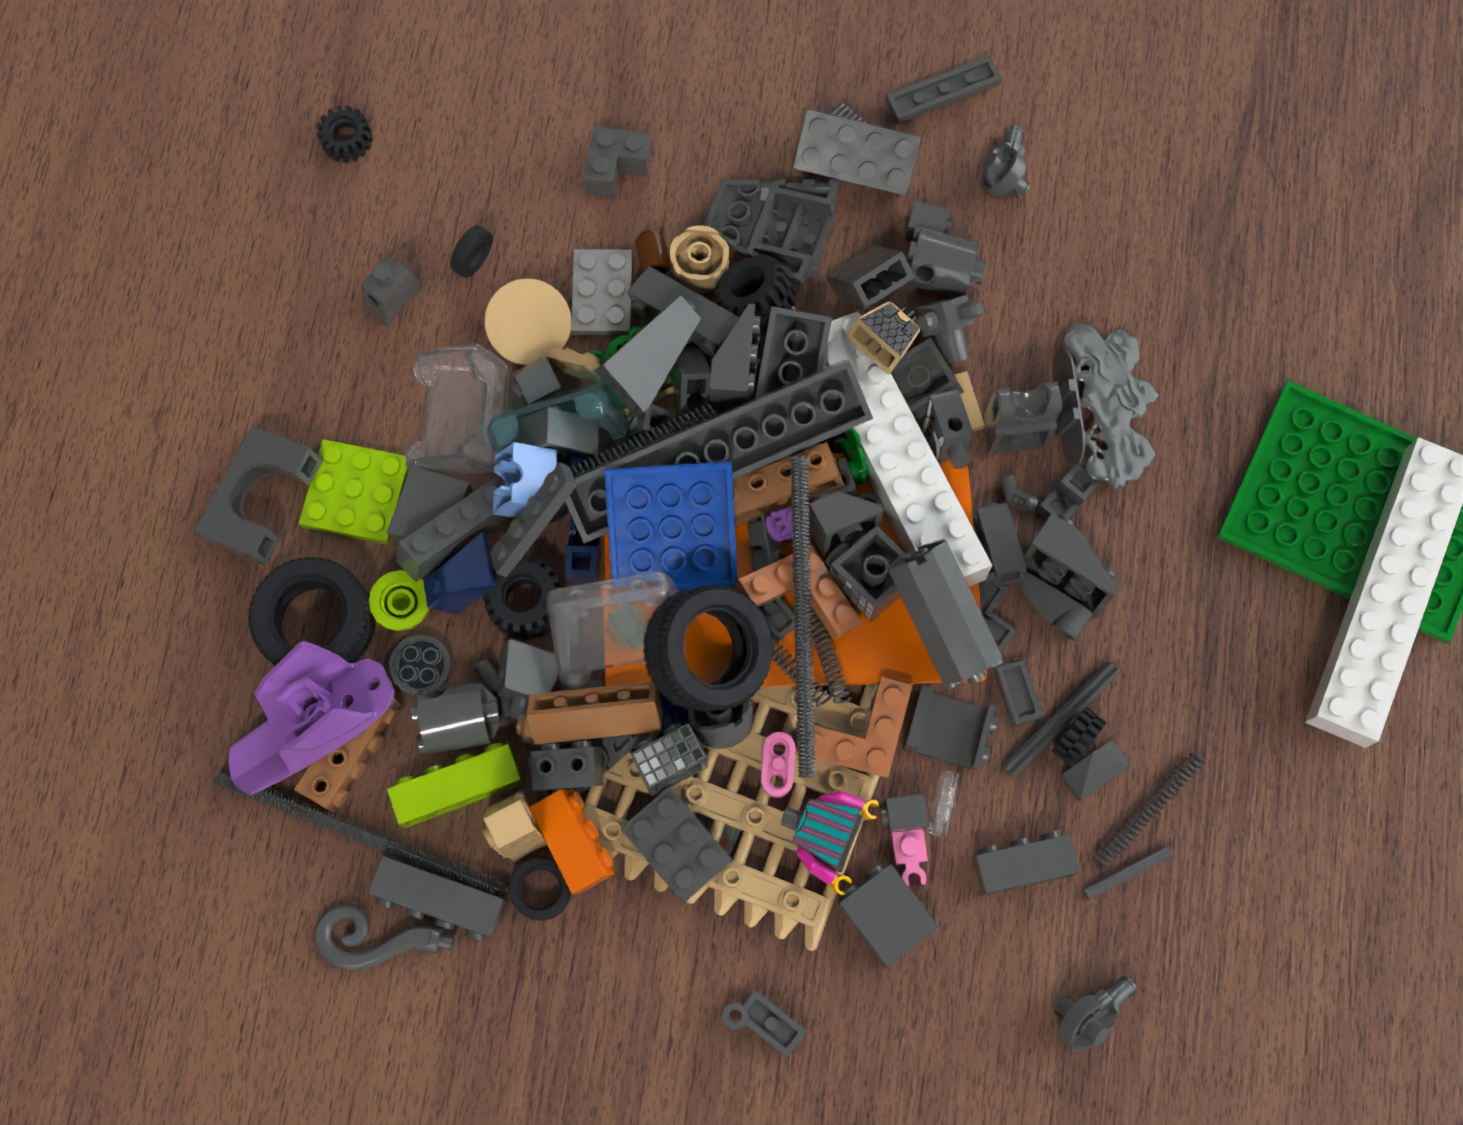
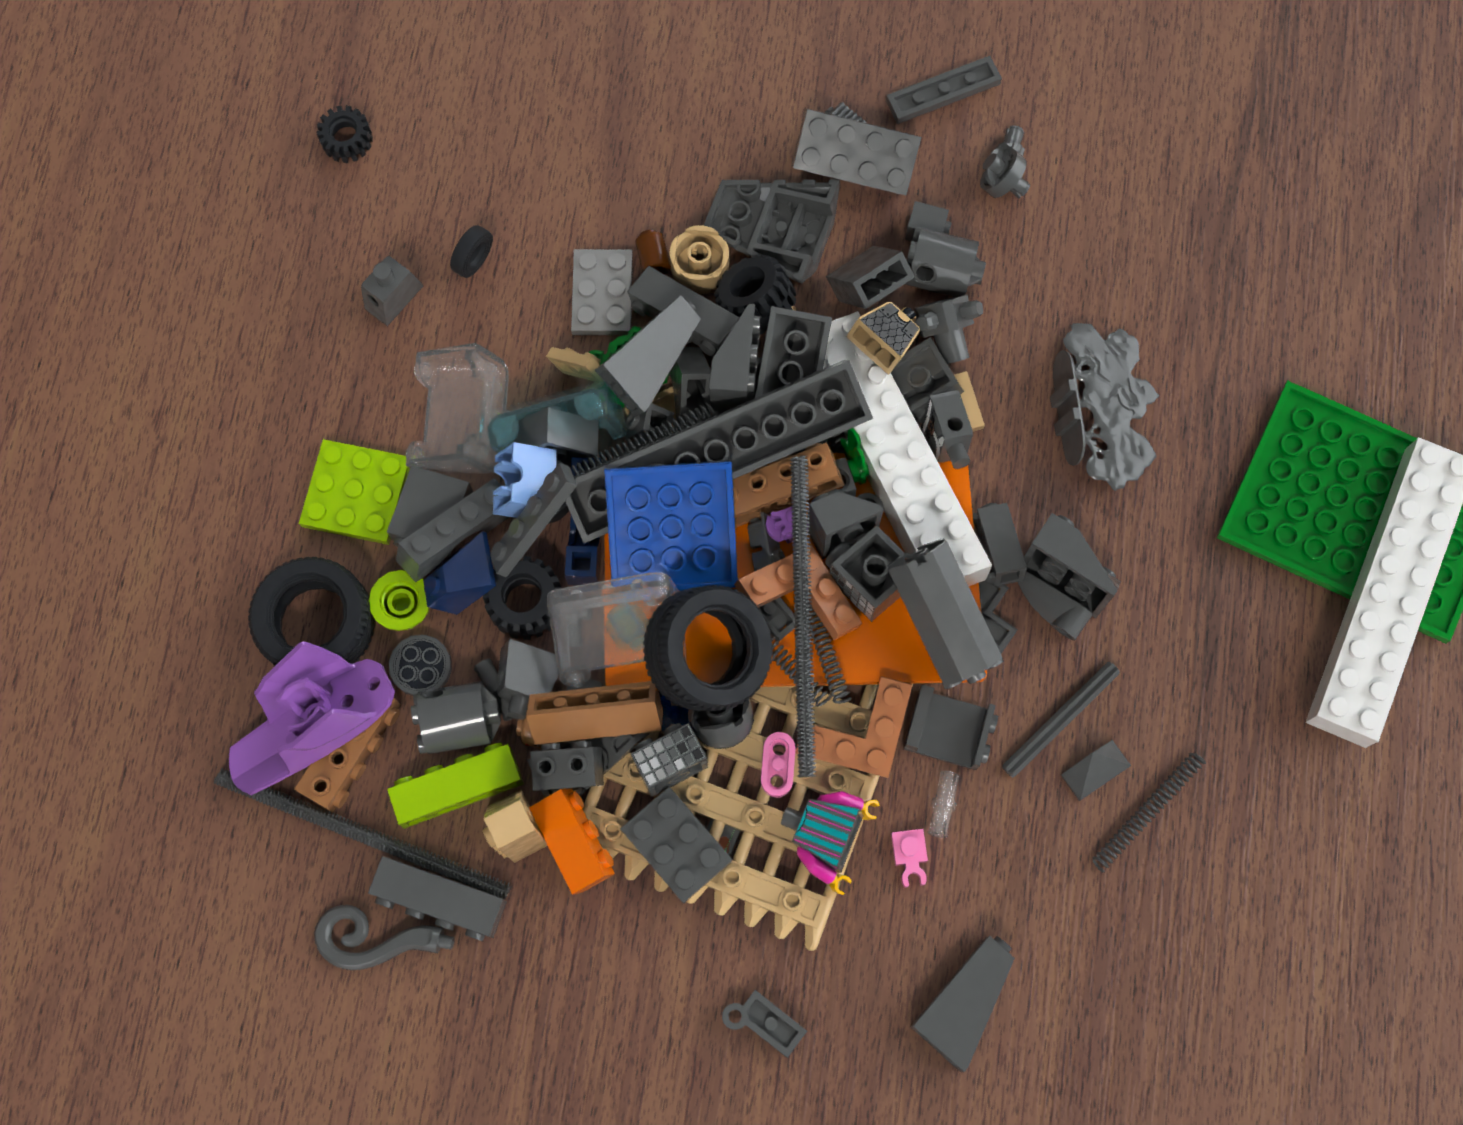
dark grey arch [193,426,323,566] -> none
tan piece [485,279,571,366] -> none
dark grey brick [508,358,561,404] -> none
black tyre [509,857,571,921] -> none
dark grey brick [584,126,653,198] -> none
dark grey brick [838,864,939,969] -> none
dark grey brick [879,794,929,834] -> none
dark grey brick [972,831,1080,896] -> none
dark grey brick [983,381,1062,455] -> none
dark grey tile [993,658,1044,728] -> none
dark grey arm [1000,475,1038,513] -> none
dark grey slope [1036,464,1101,520] -> none
black tyre [1051,706,1107,767] -> none
dark grey pin [1053,976,1138,1052] -> none
dark grey bar [1082,845,1172,901] -> none
none -> dark grey slope [910,936,1015,1072]

